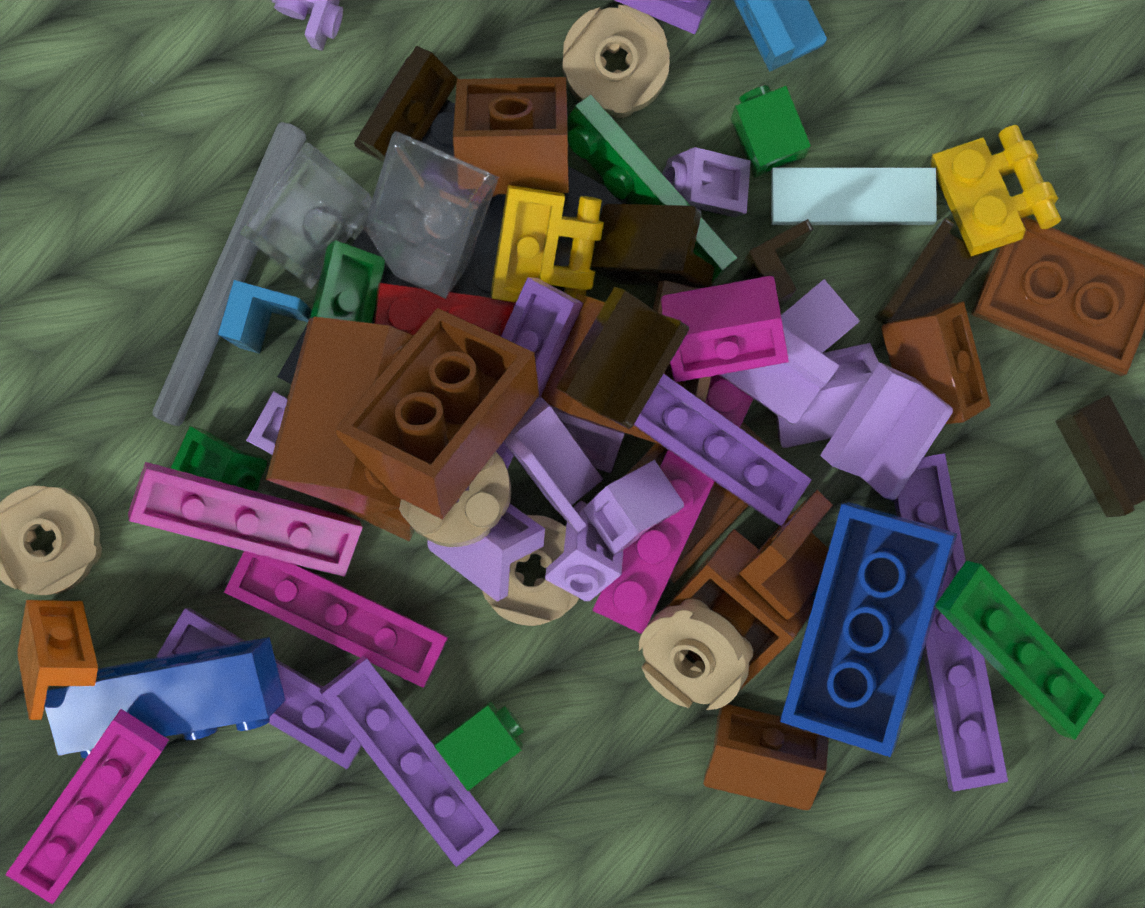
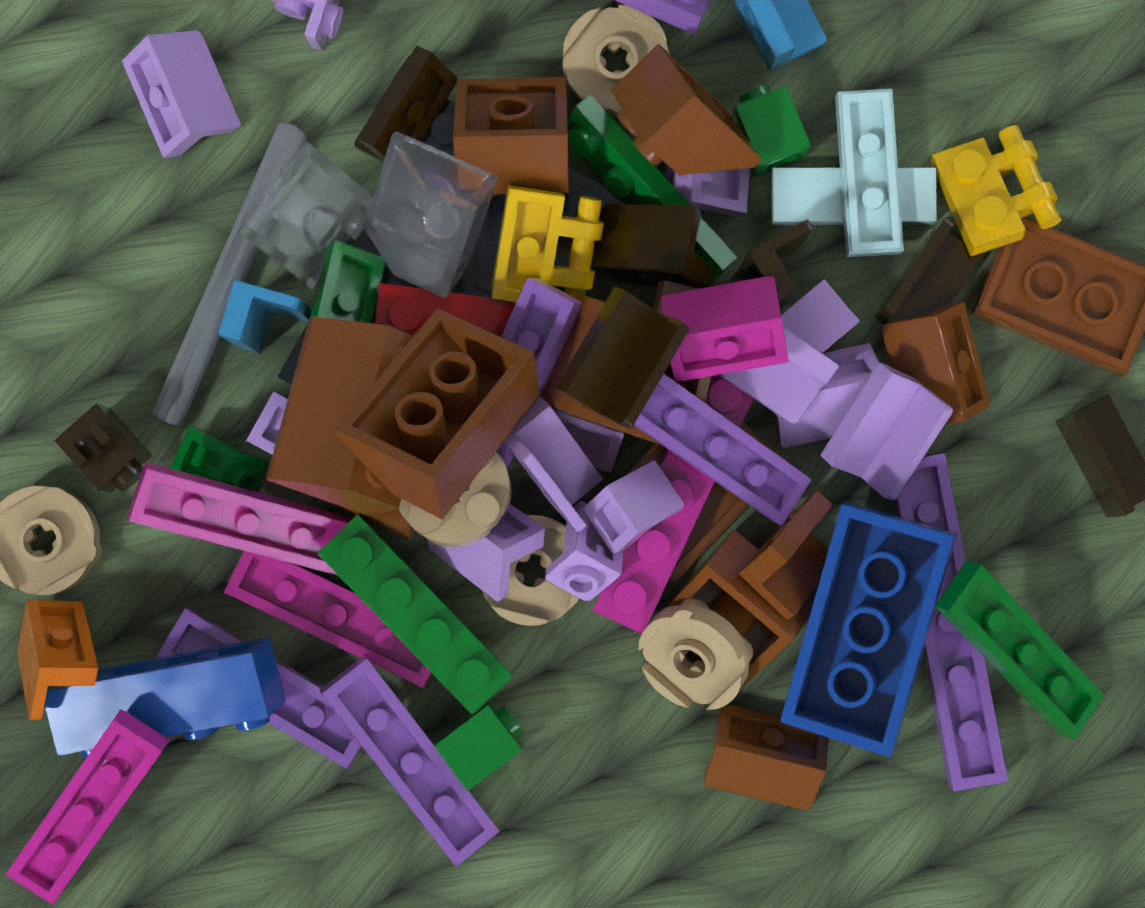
none -> dark brown brick [54,403,153,492]
none -> lavender panel [122,30,241,158]
none -> green plate [317,514,513,715]
none -> dark orange slope [611,43,762,175]
none -> light aqua tile [835,89,904,258]

